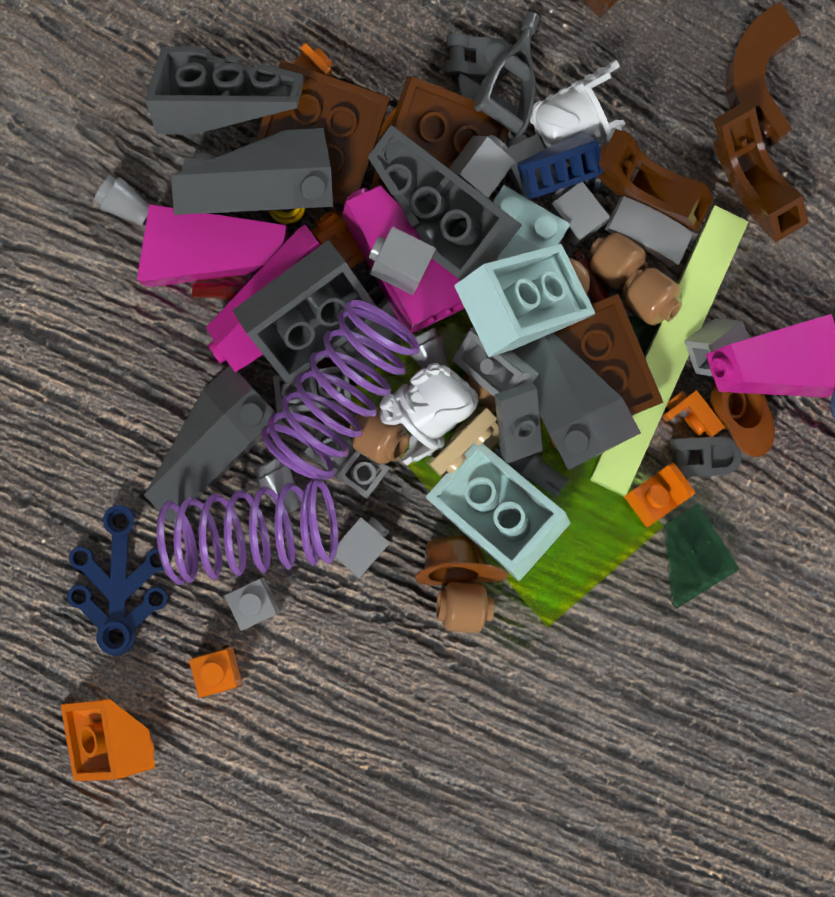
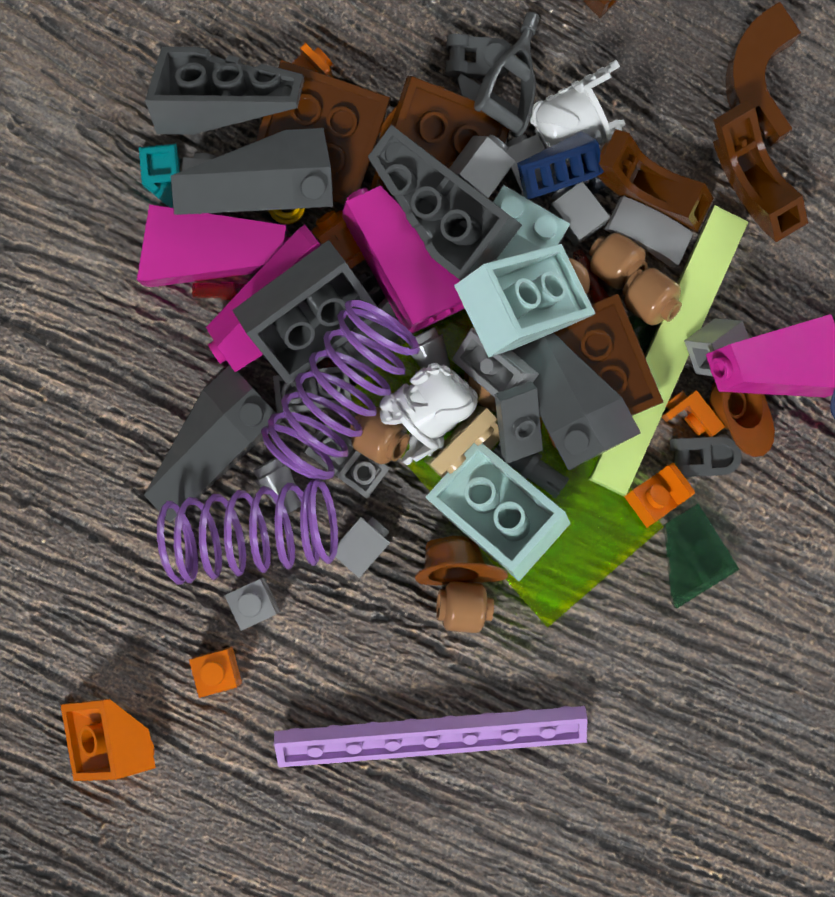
dark blue plant [67,505,171,656] -> none
light grey cone [94,175,149,227] -> none
light grey brick [369,227,436,295] -> none
none -> teal tile [139,144,181,208]
none -> lavender plate [274,706,587,768]

